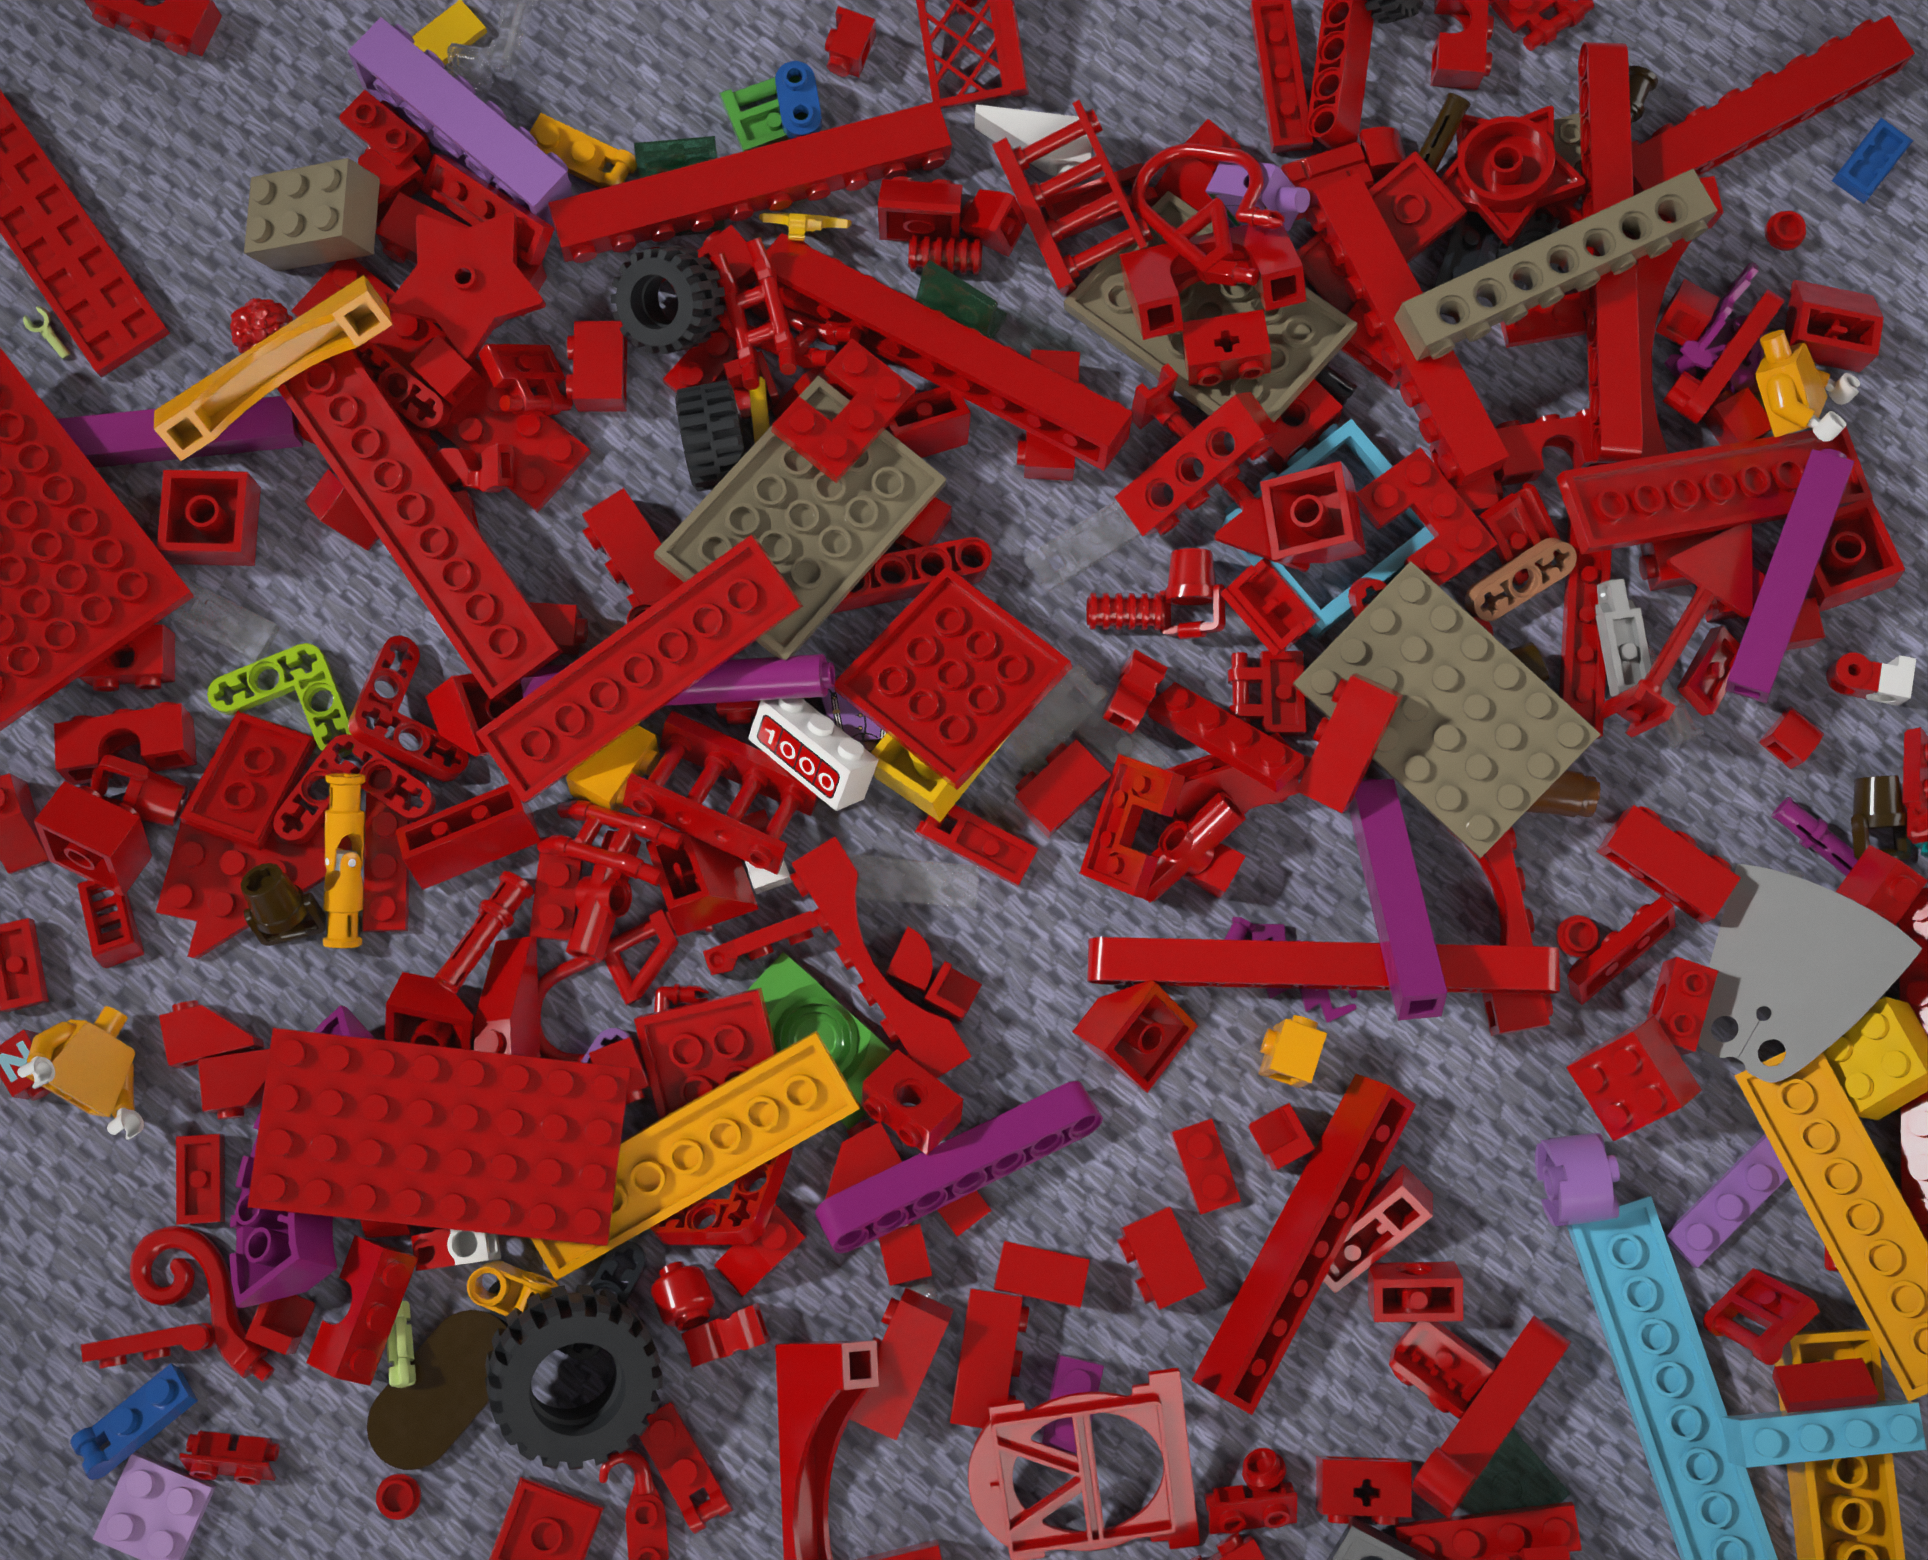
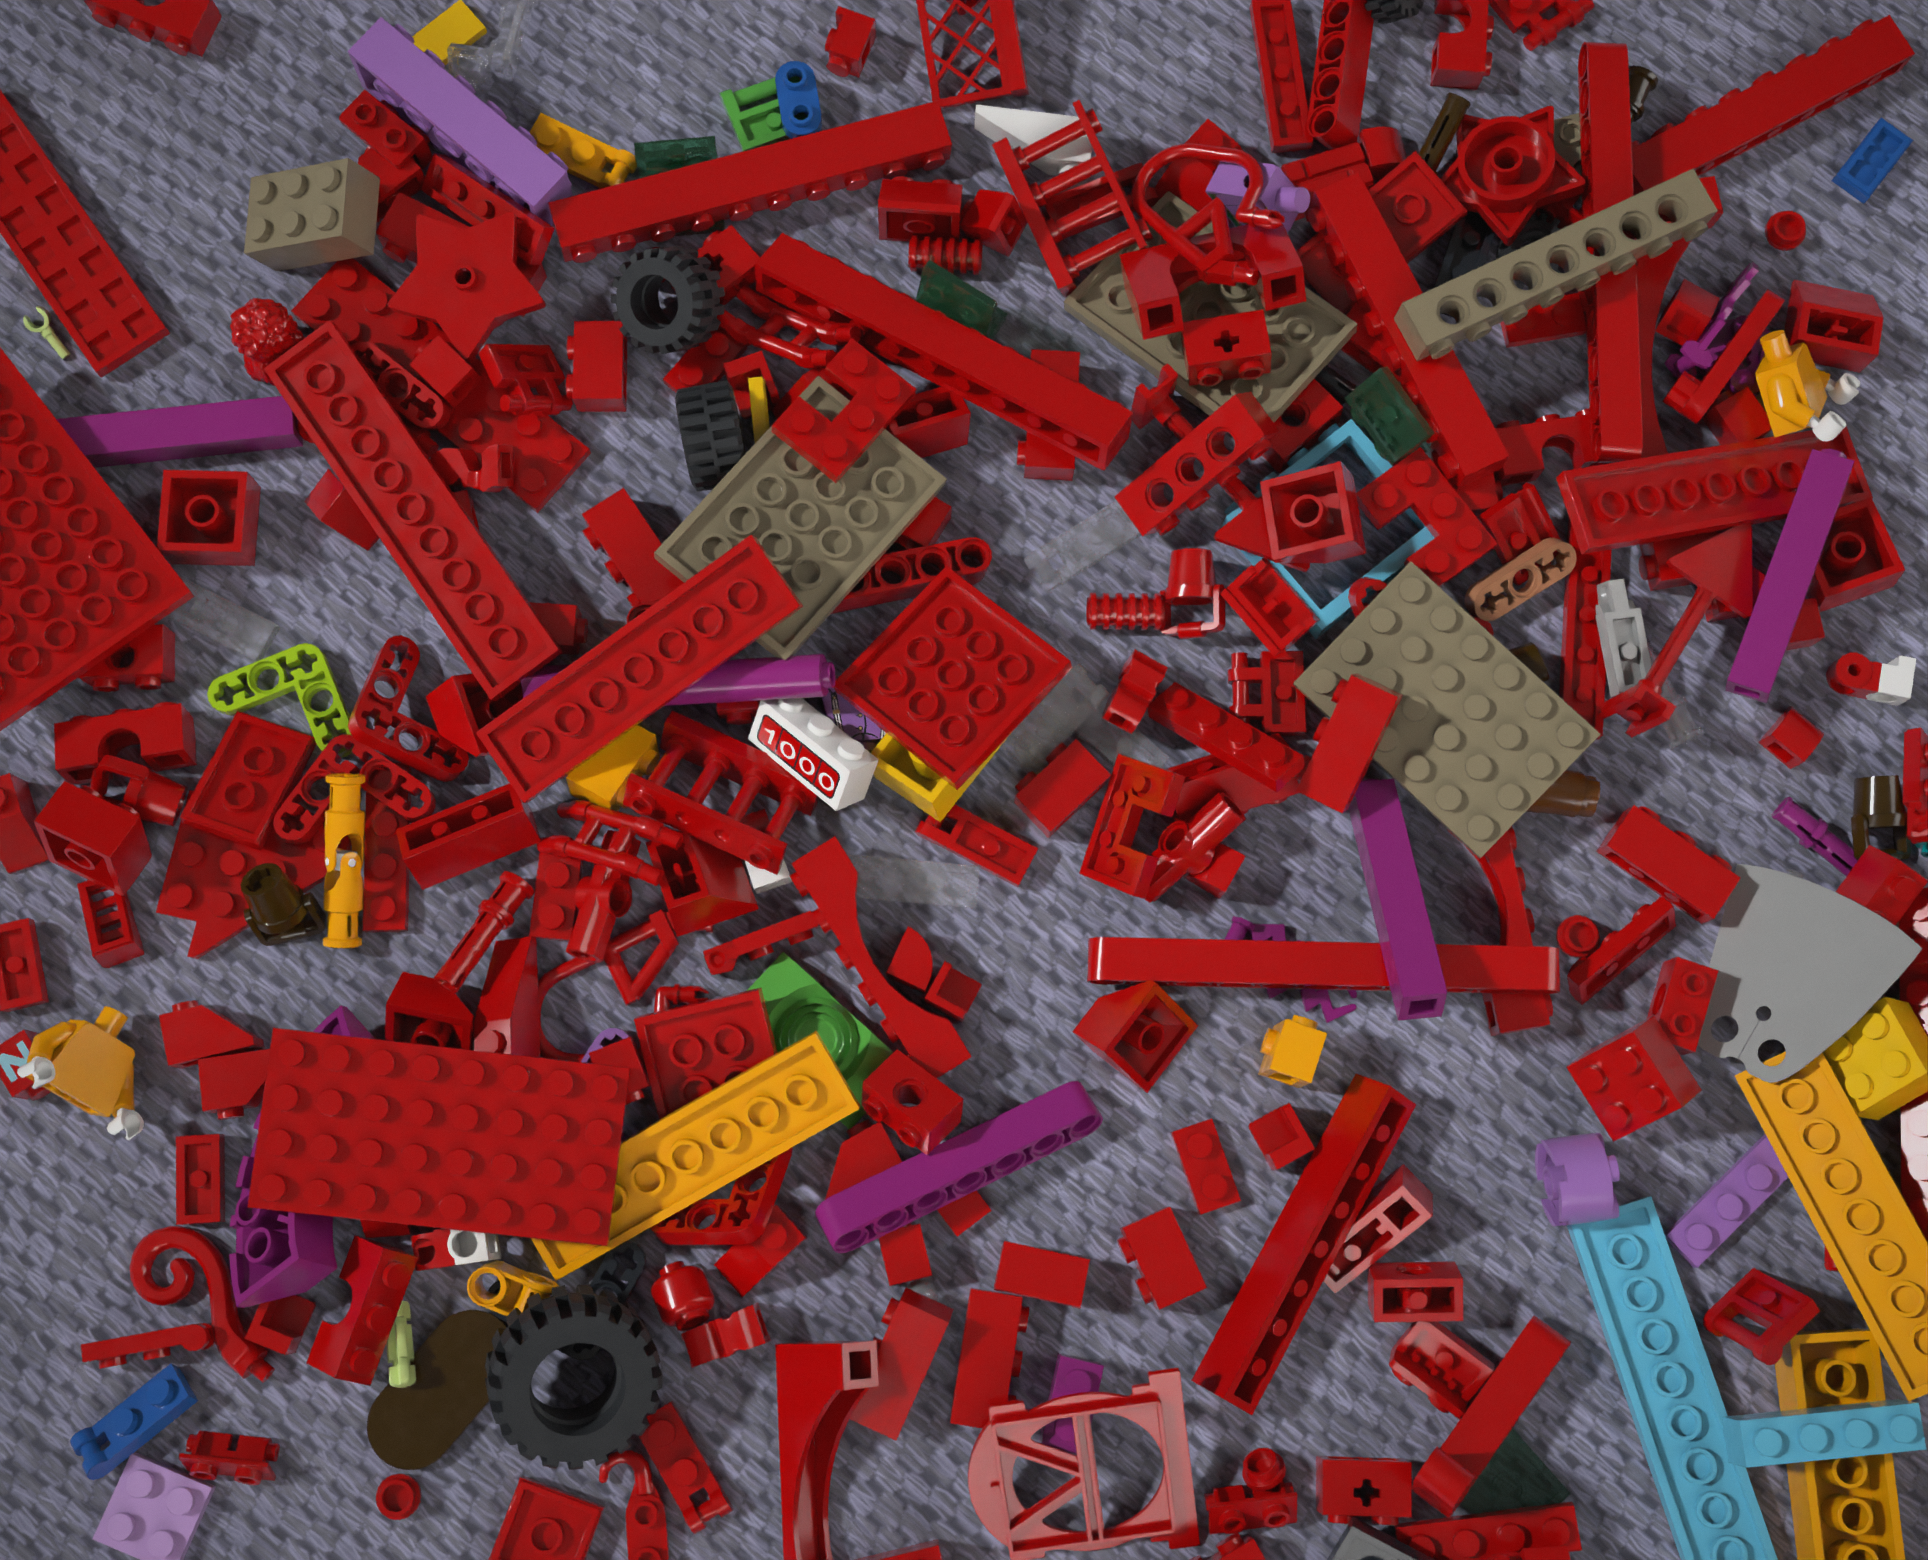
light orange arch [154,275,392,461] -> none
red piece [709,237,797,390] -> none
yellow piece [759,213,852,241] -> none
red plate [1676,626,1740,716] -> none
red tile [1772,1358,1879,1413] -> none
none -> clear green bracket [1345,366,1435,465]

